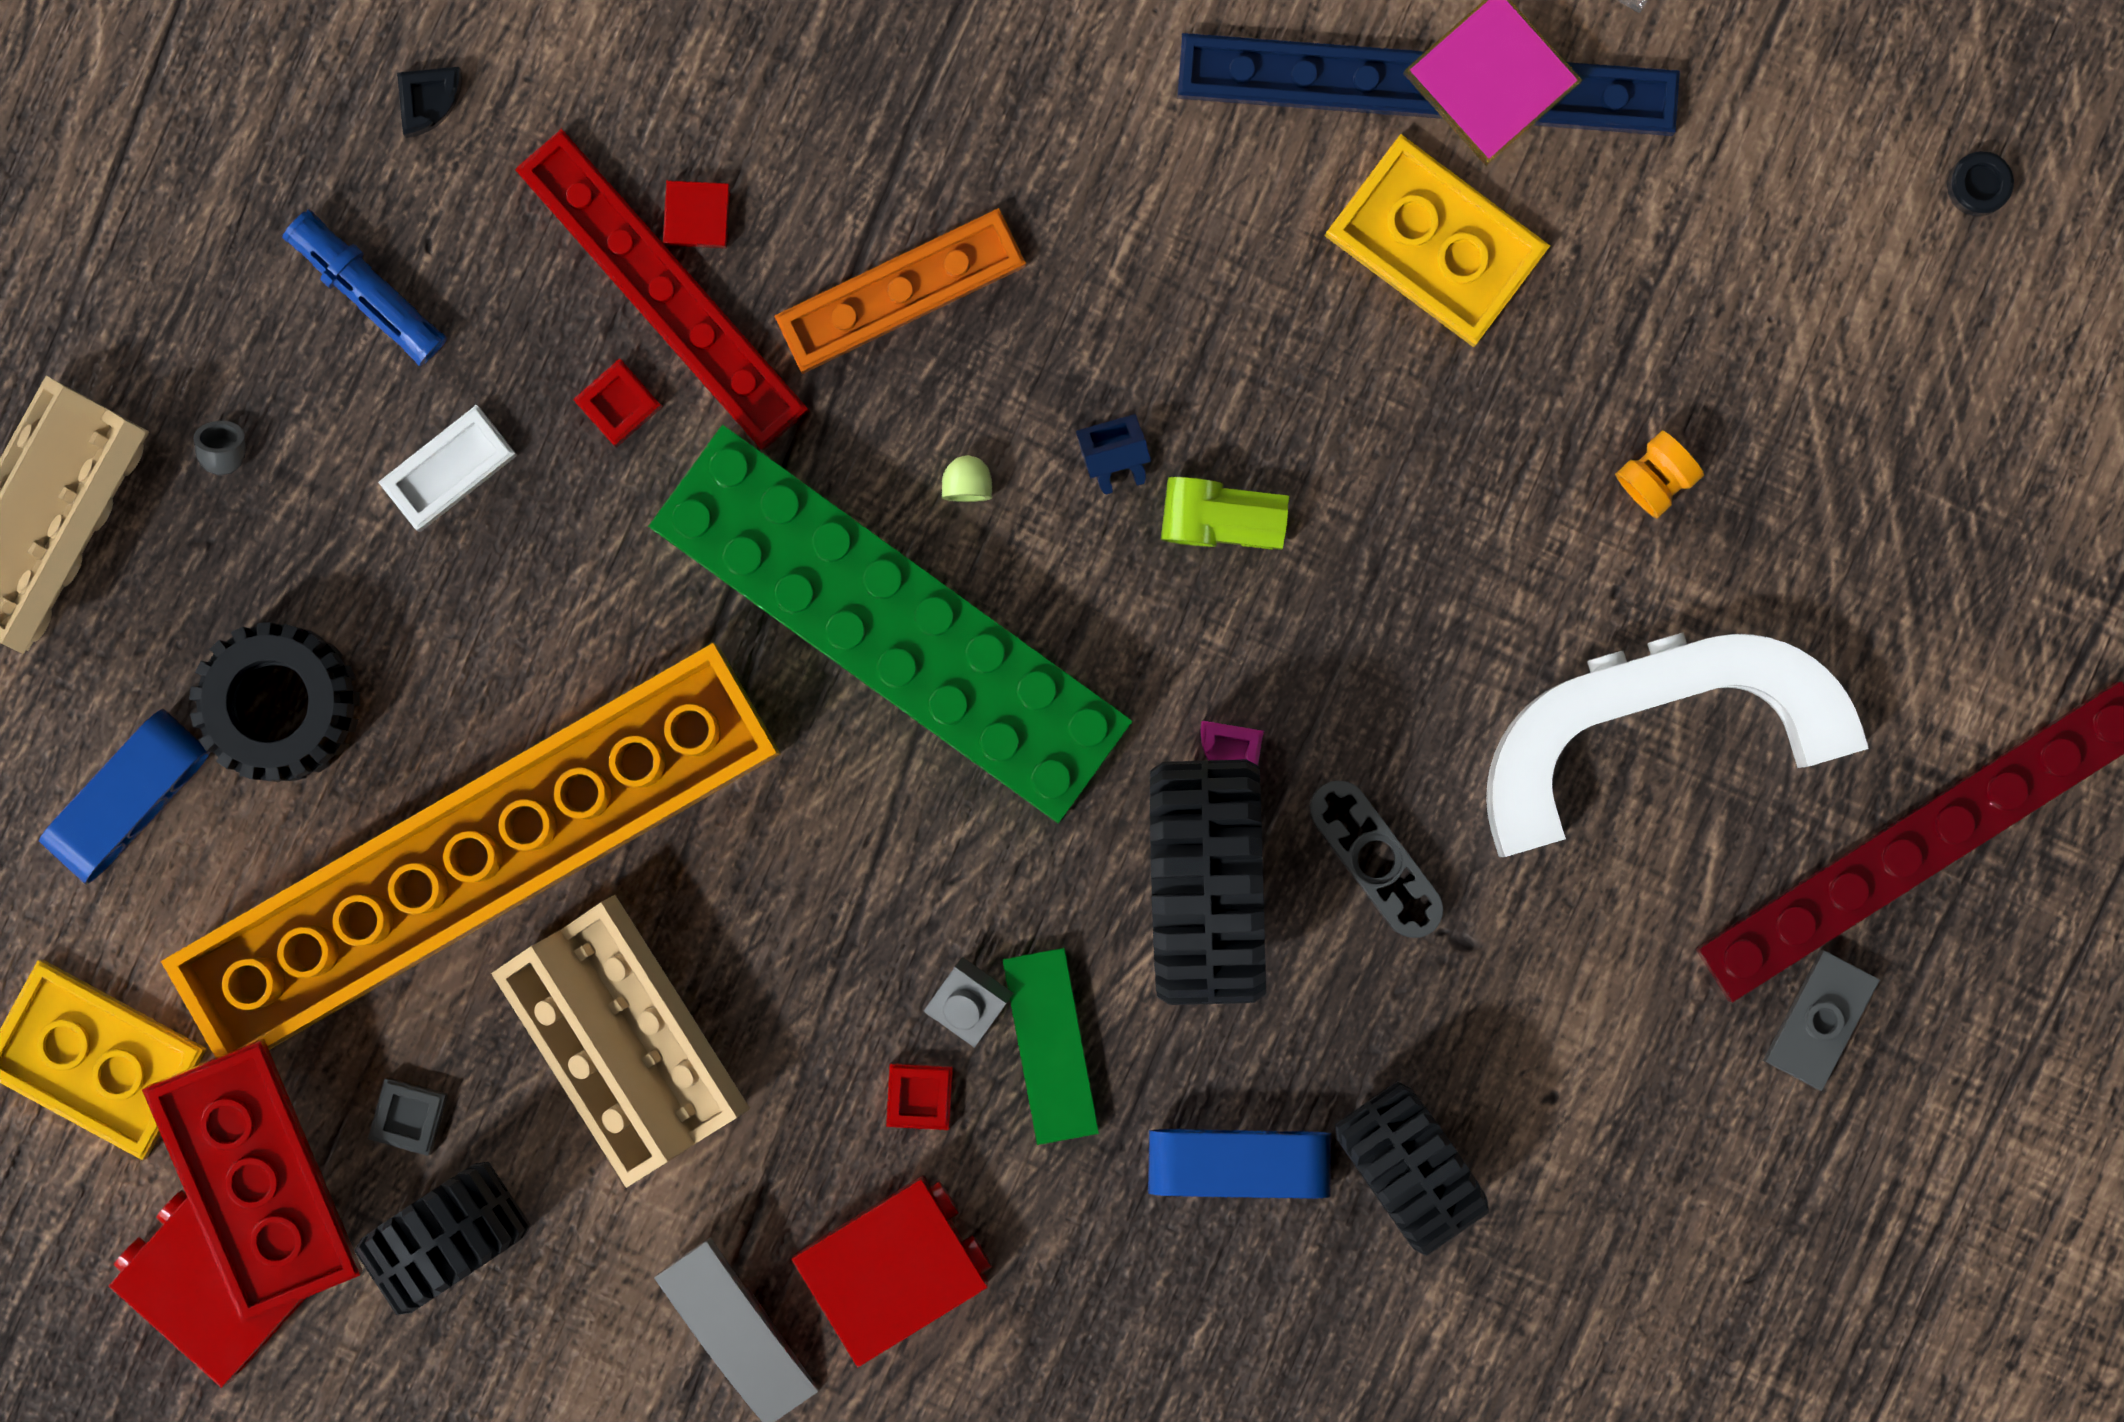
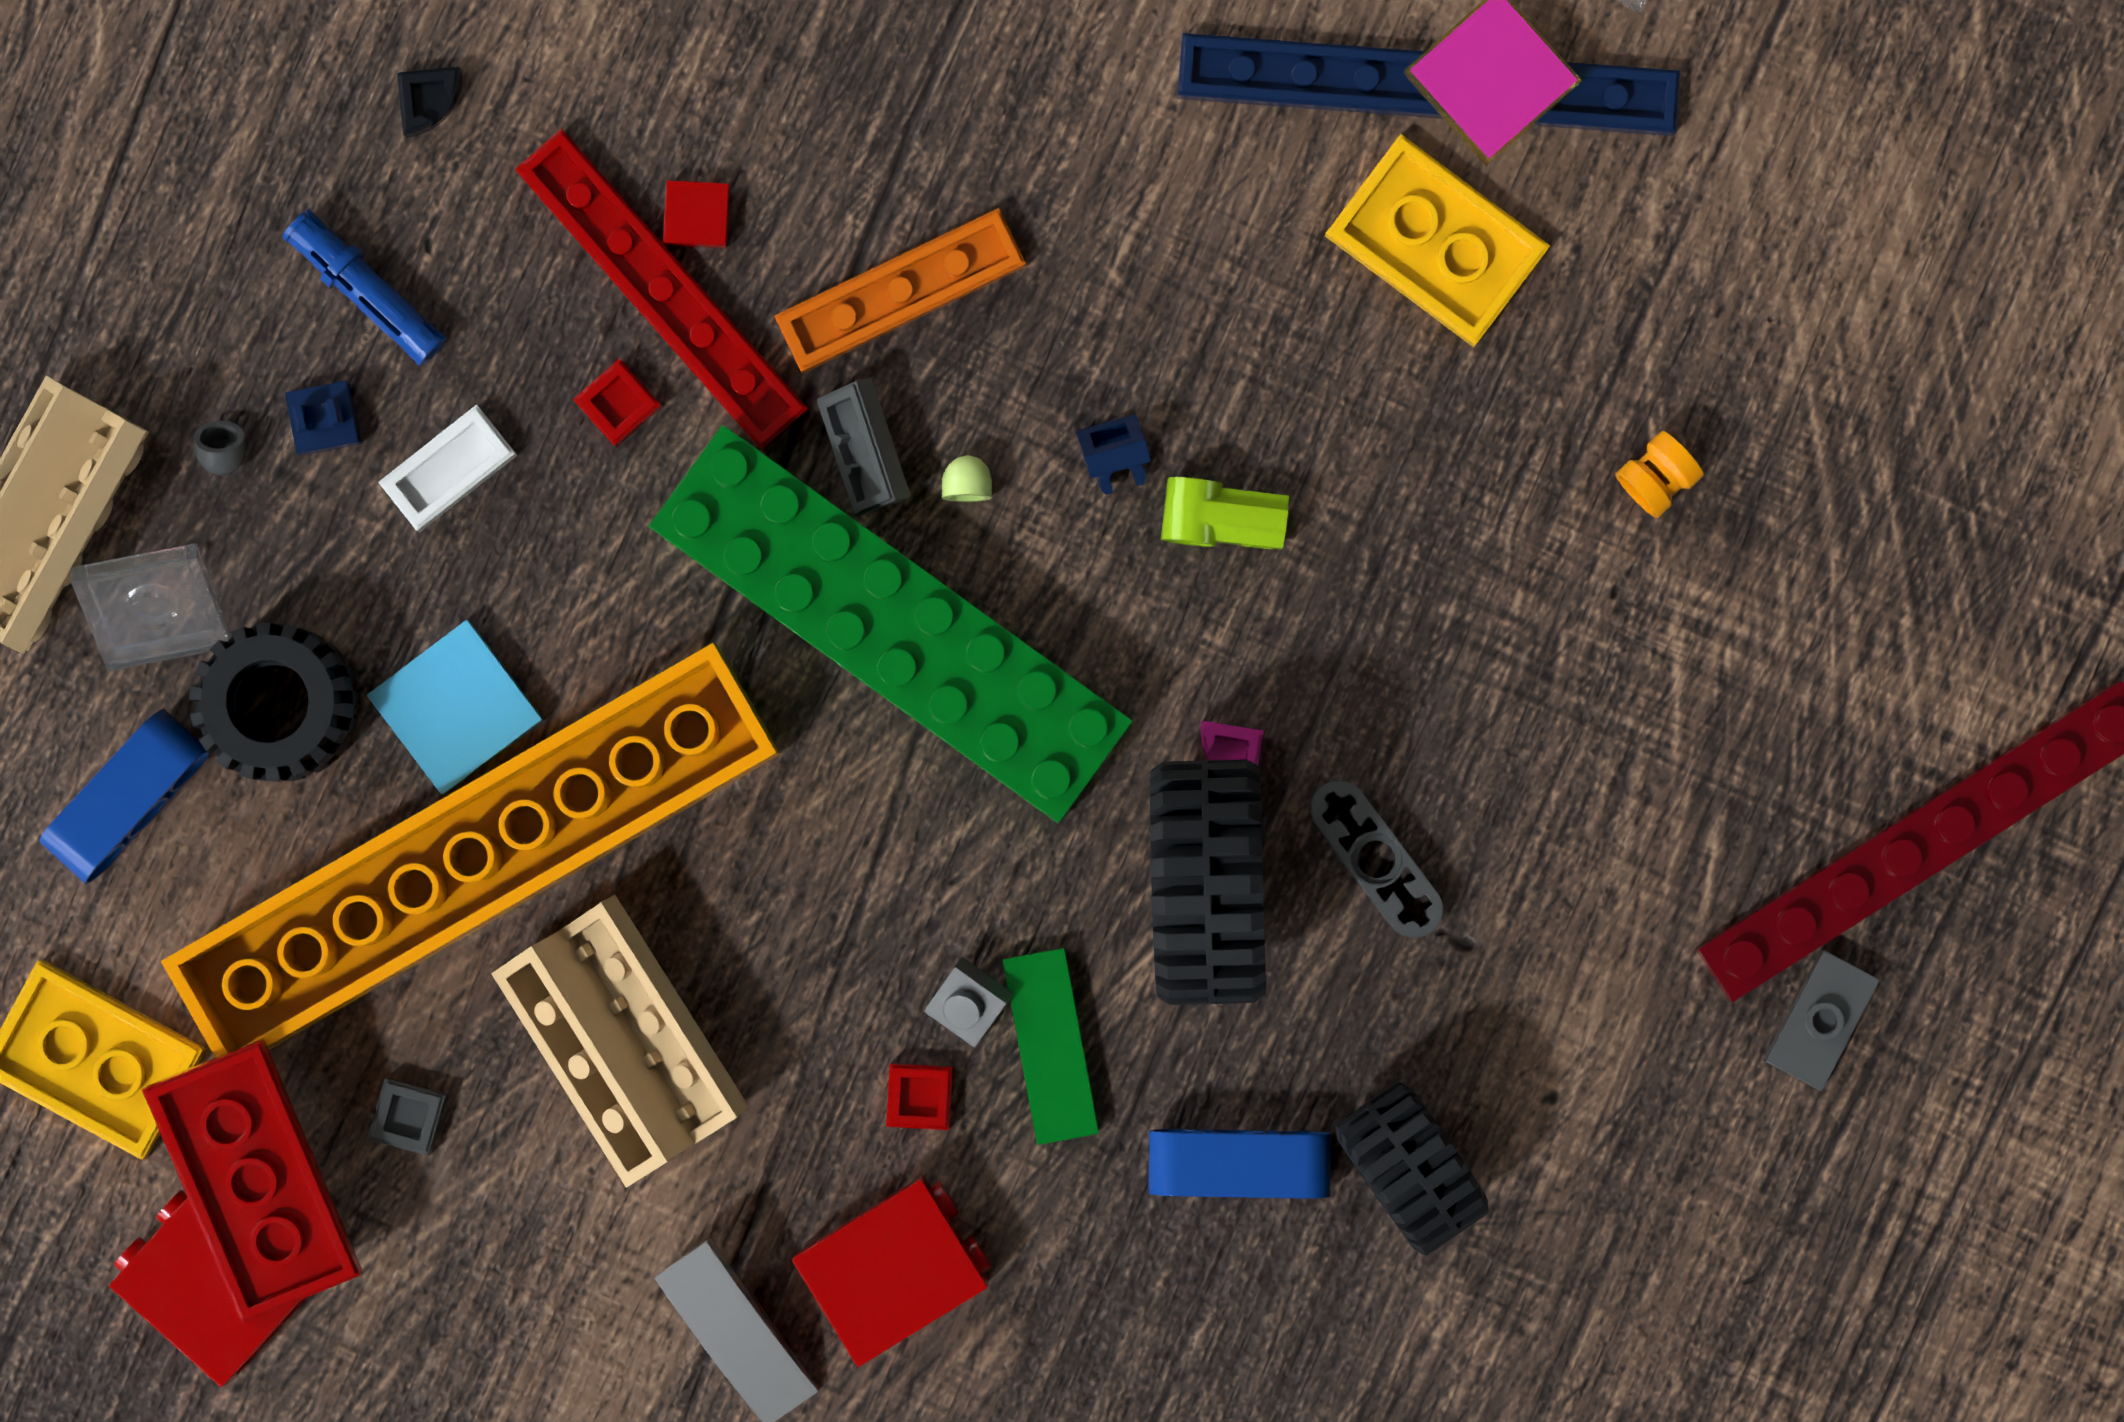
black tyre [355,1162,531,1315] -> none
white arch [1486,632,1869,857] -> none
black tile [1947,151,2014,216] -> none
none -> clear tile [71,543,231,671]
none -> dark blue tile [285,381,362,456]
none -> medium azure tile [367,620,544,795]
none -> dark grey plate [817,378,911,518]

